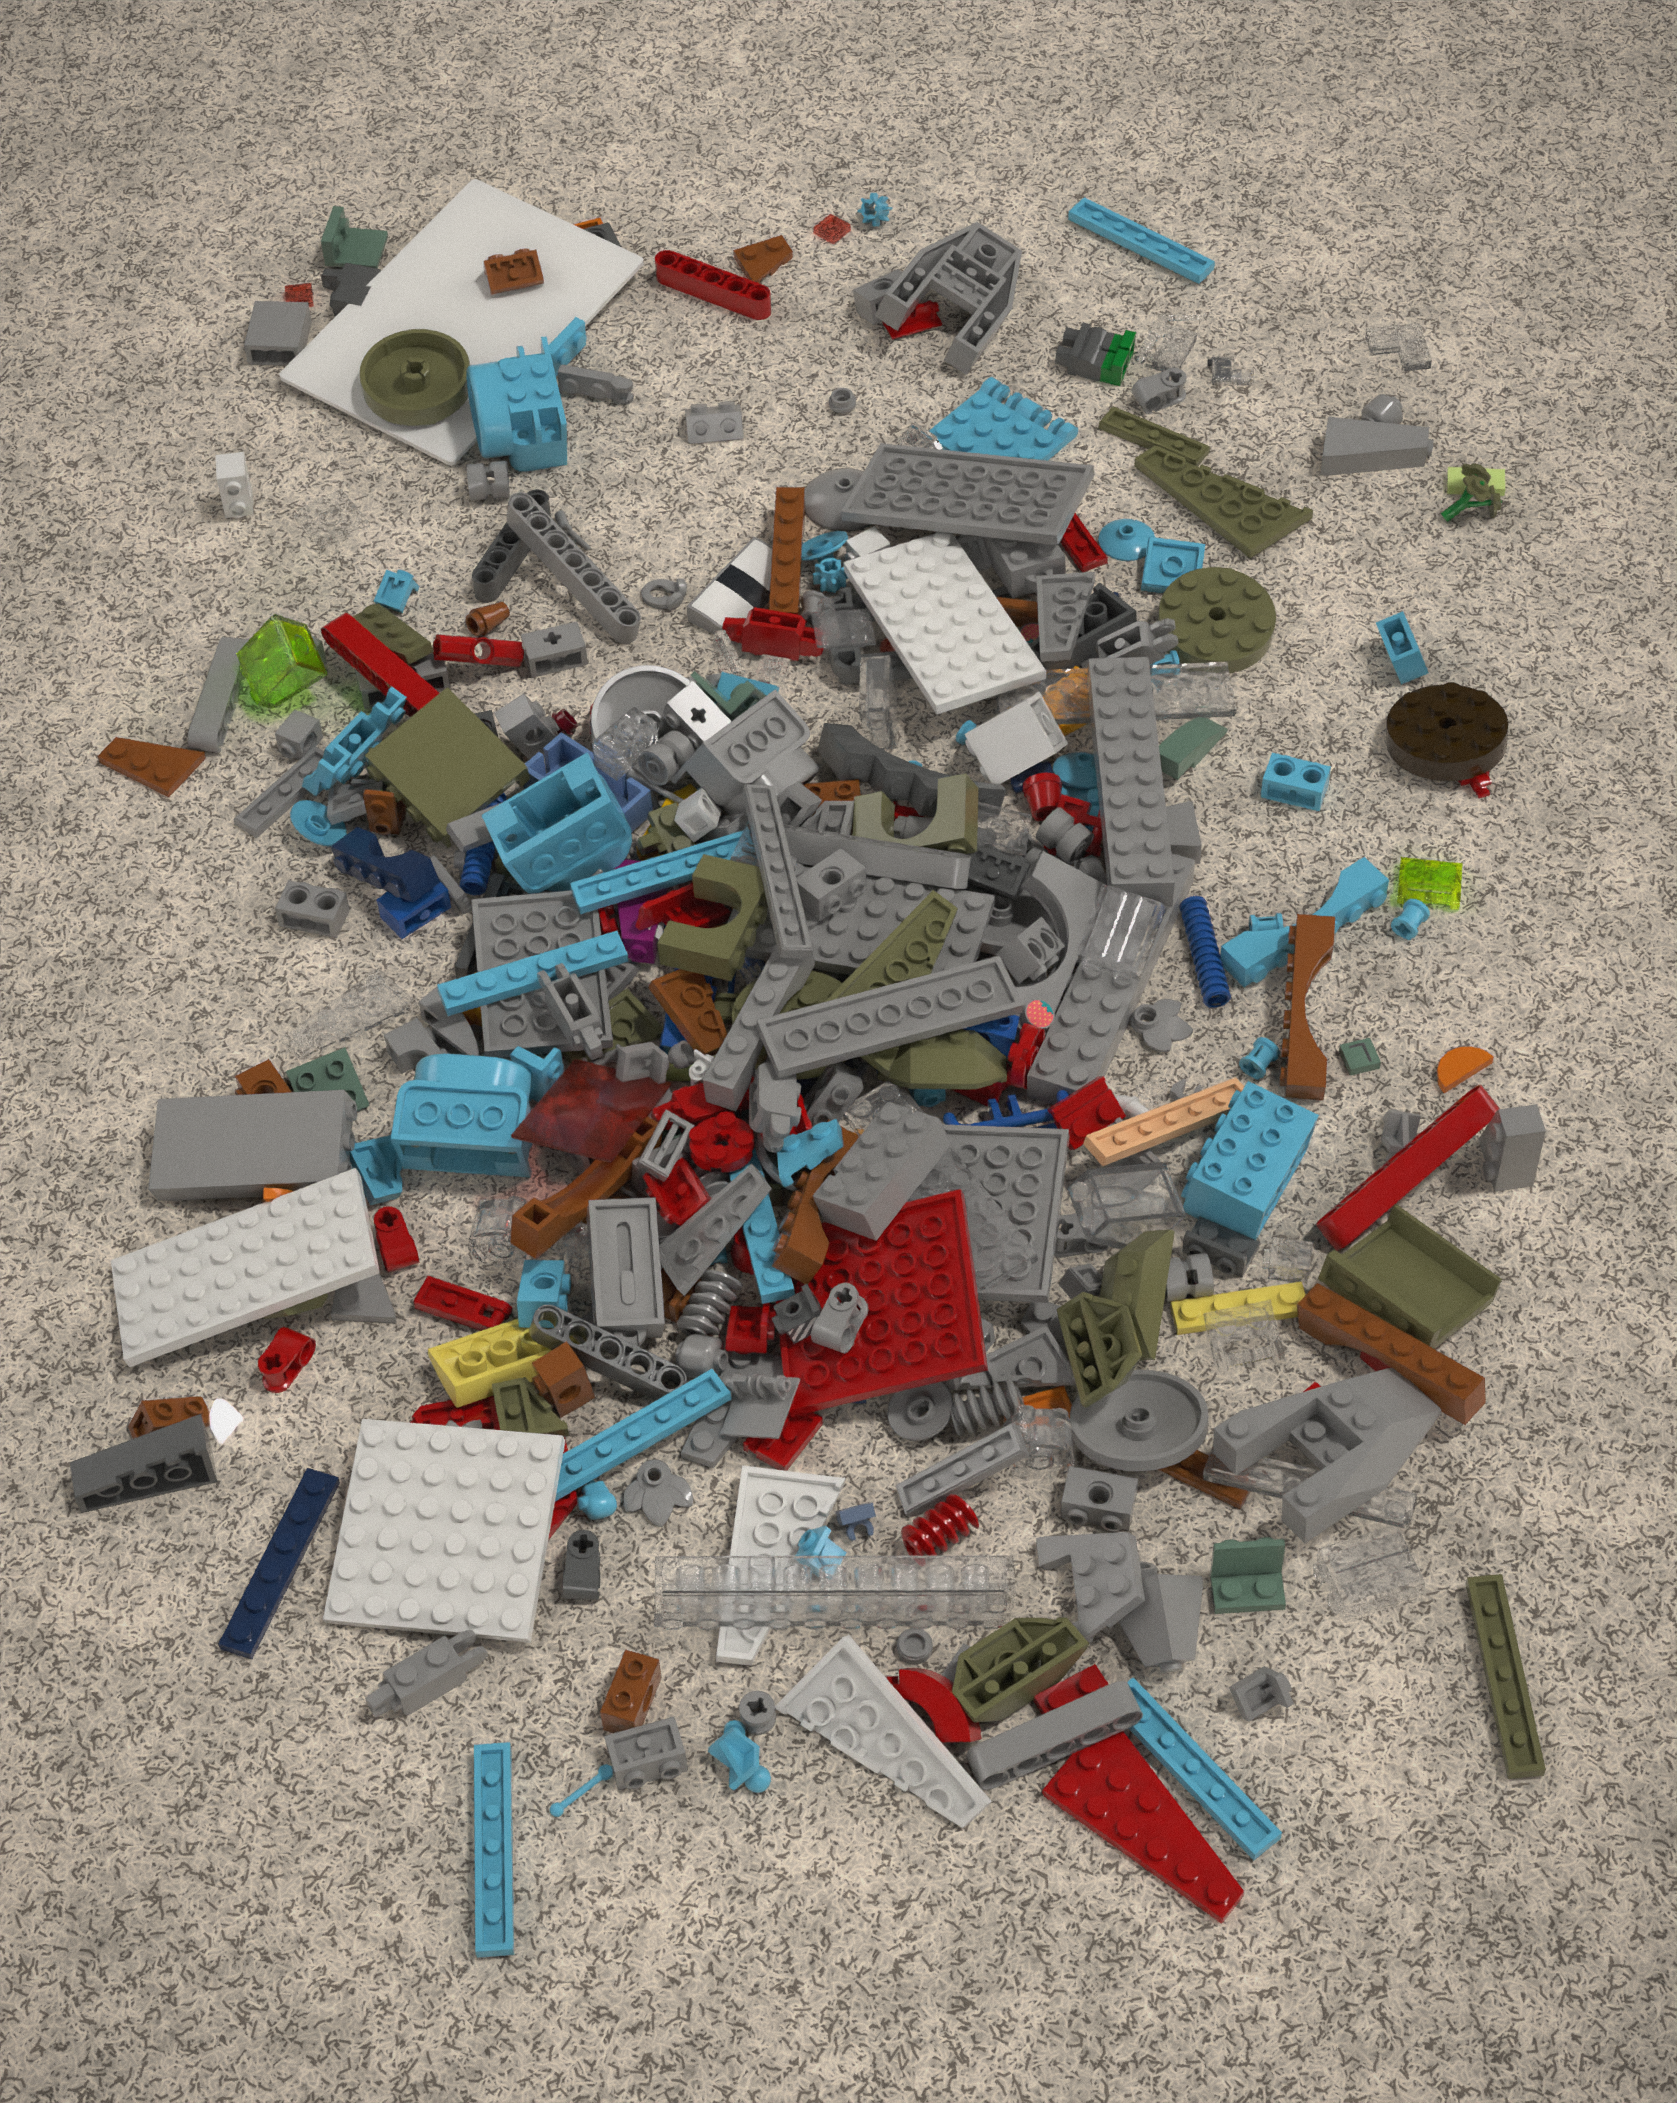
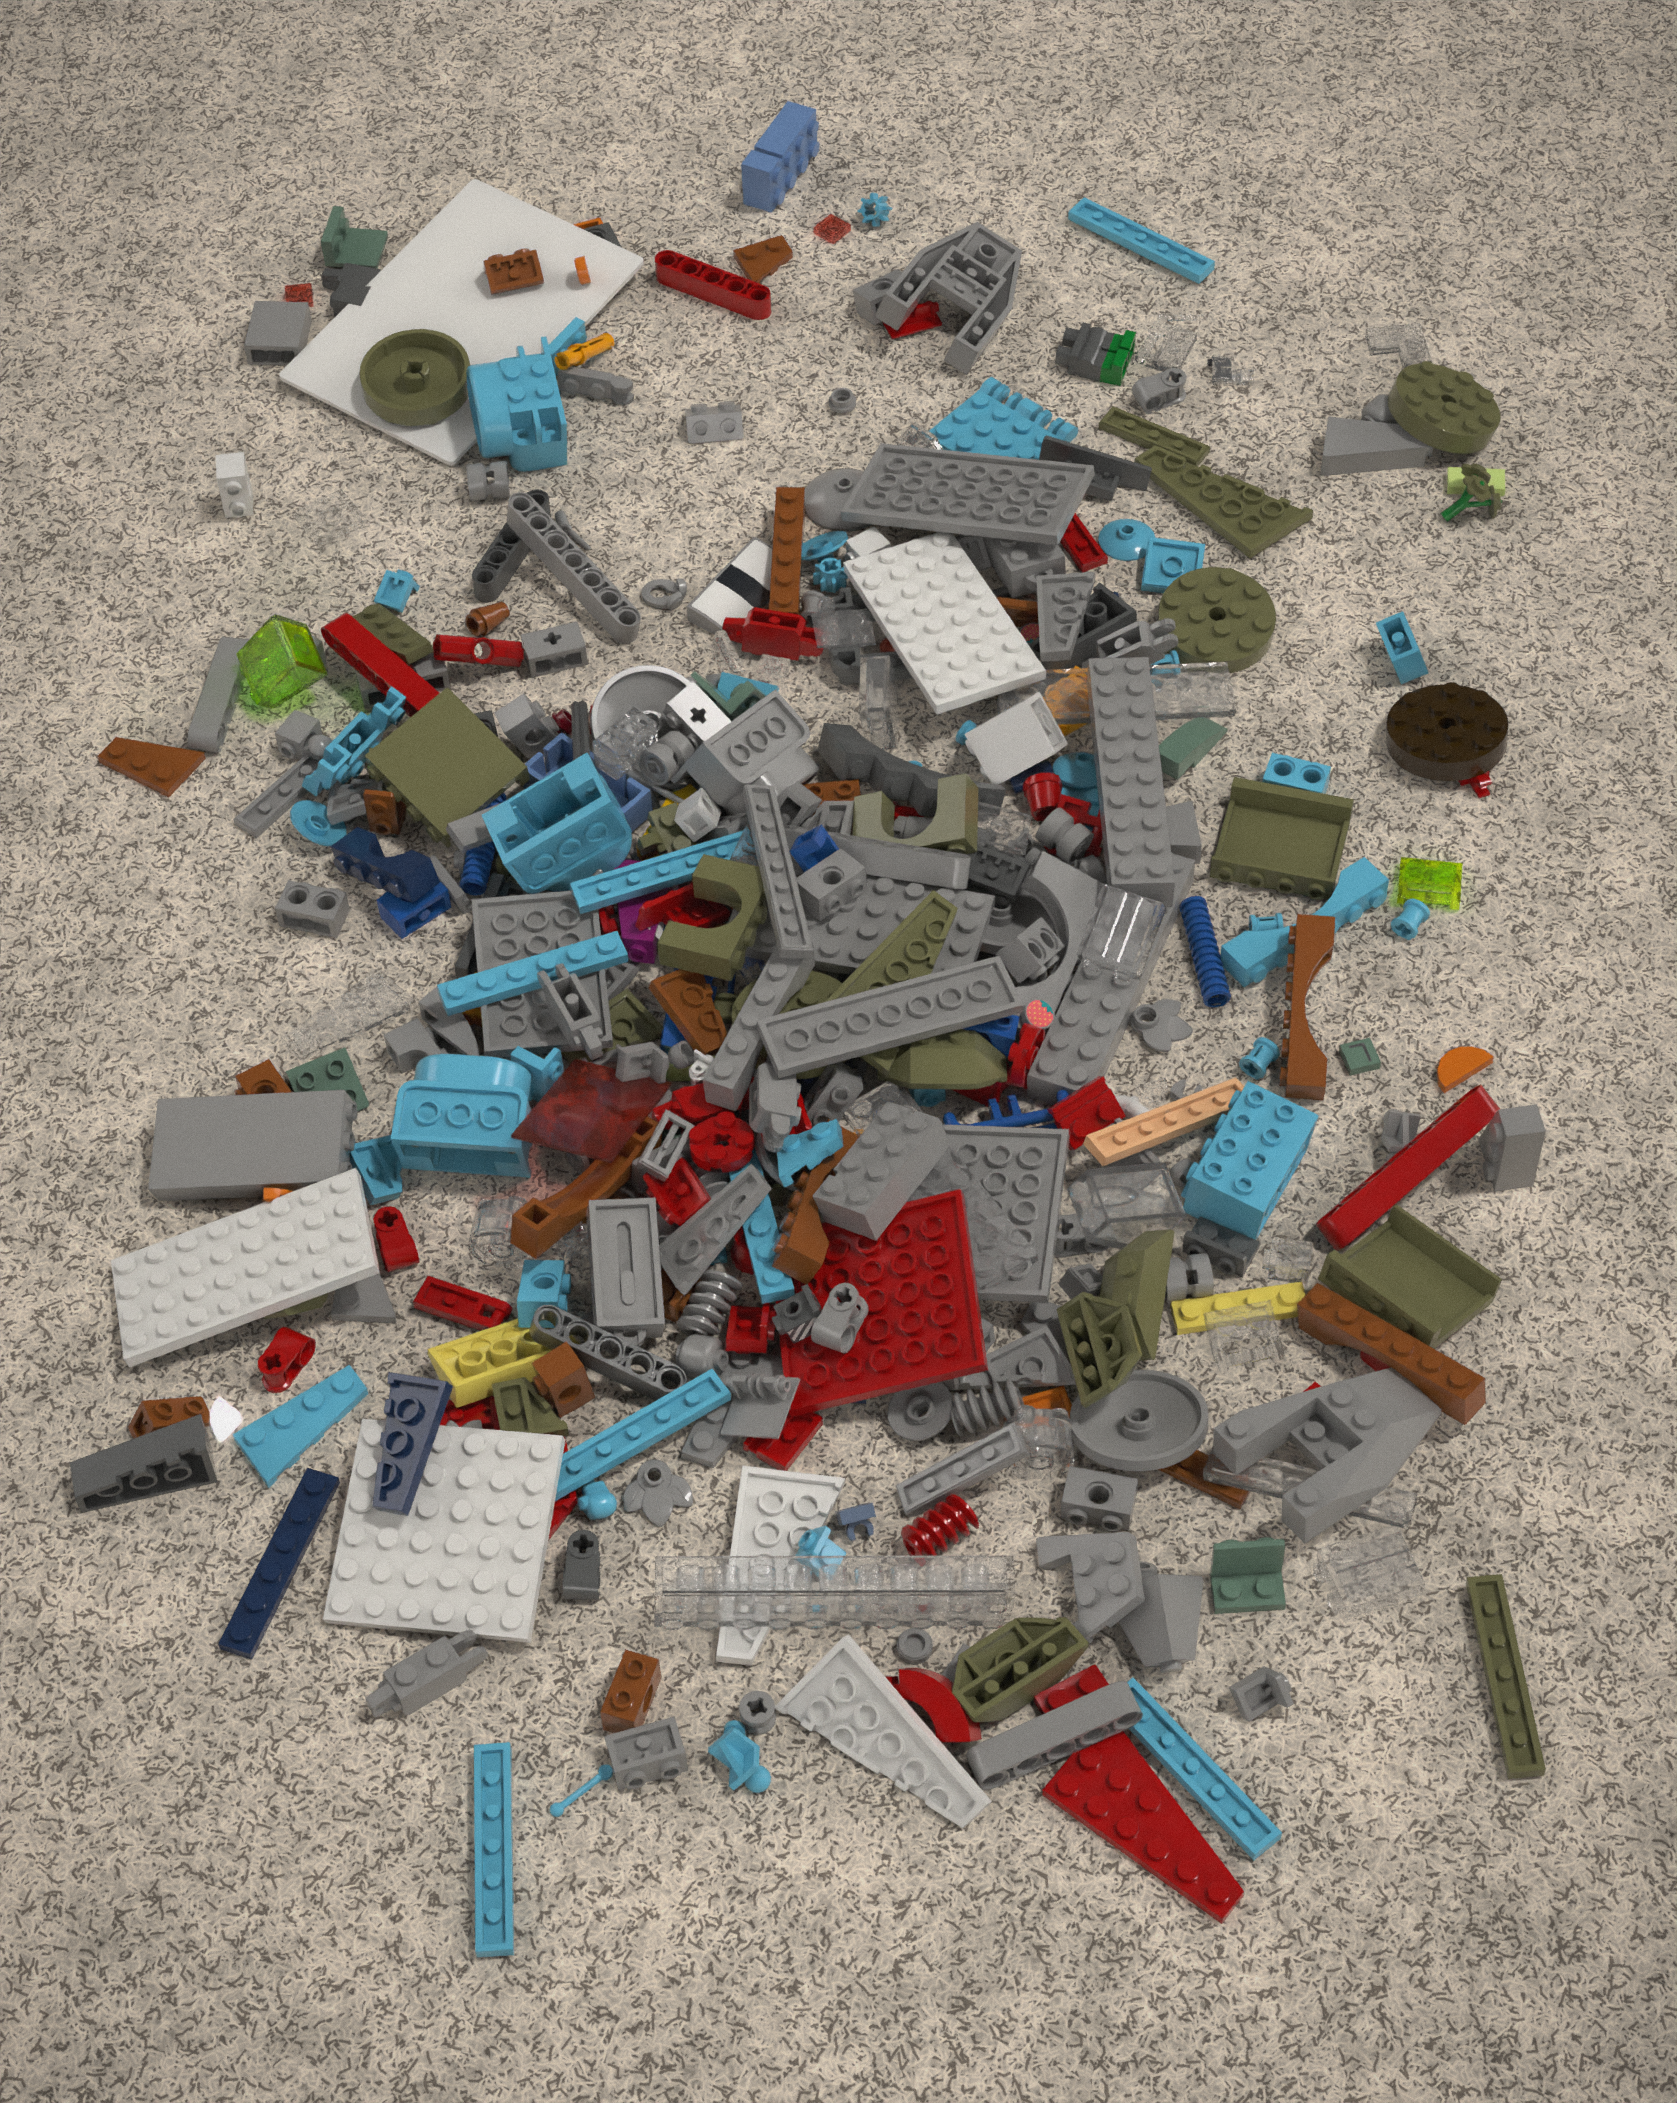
none -> medium azure wing [233,1365,368,1488]
none -> light grey hinge [308,735,332,761]
none -> dark blue wing [372,1372,453,1516]
none -> light orange pin [554,333,614,370]
none -> dark grey axle [571,701,590,760]
none -> orange tile [574,256,591,285]
none -> medium blue piece [741,101,820,213]
none -> blue panel [789,824,839,872]
none -> dark grey bracket [1039,435,1152,501]
none -> light grey hinge [1168,1159,1193,1188]
none -> olive panel [1210,777,1354,900]
none -> olive piece [1388,361,1501,454]

